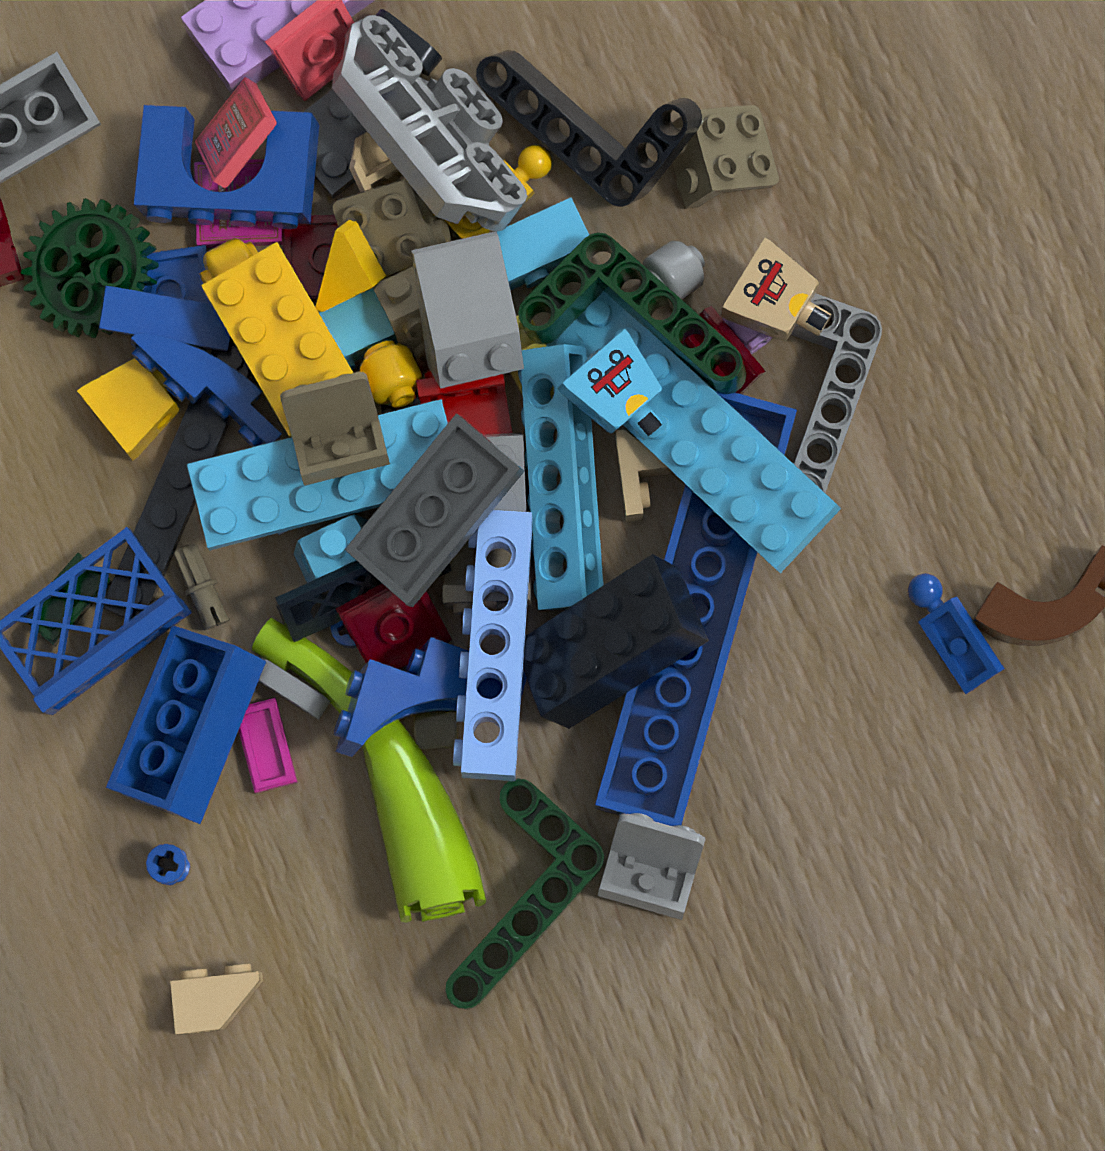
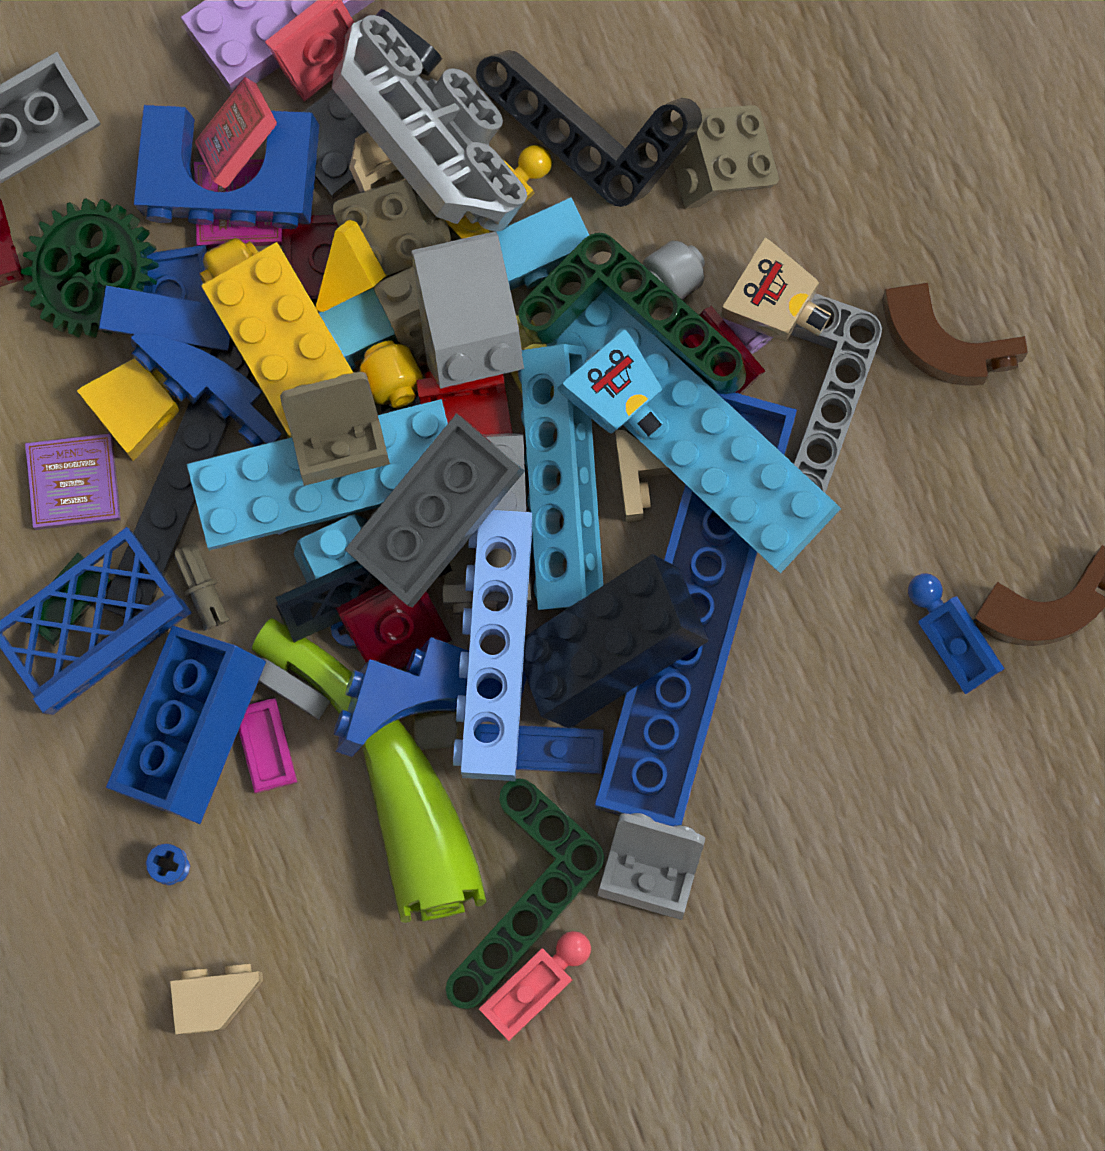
none -> medium lavender tile [25,434,121,530]
none -> blue tile [474,724,603,774]
none -> coral plate [479,931,591,1041]
none -> reddish brown arch [882,283,1028,386]

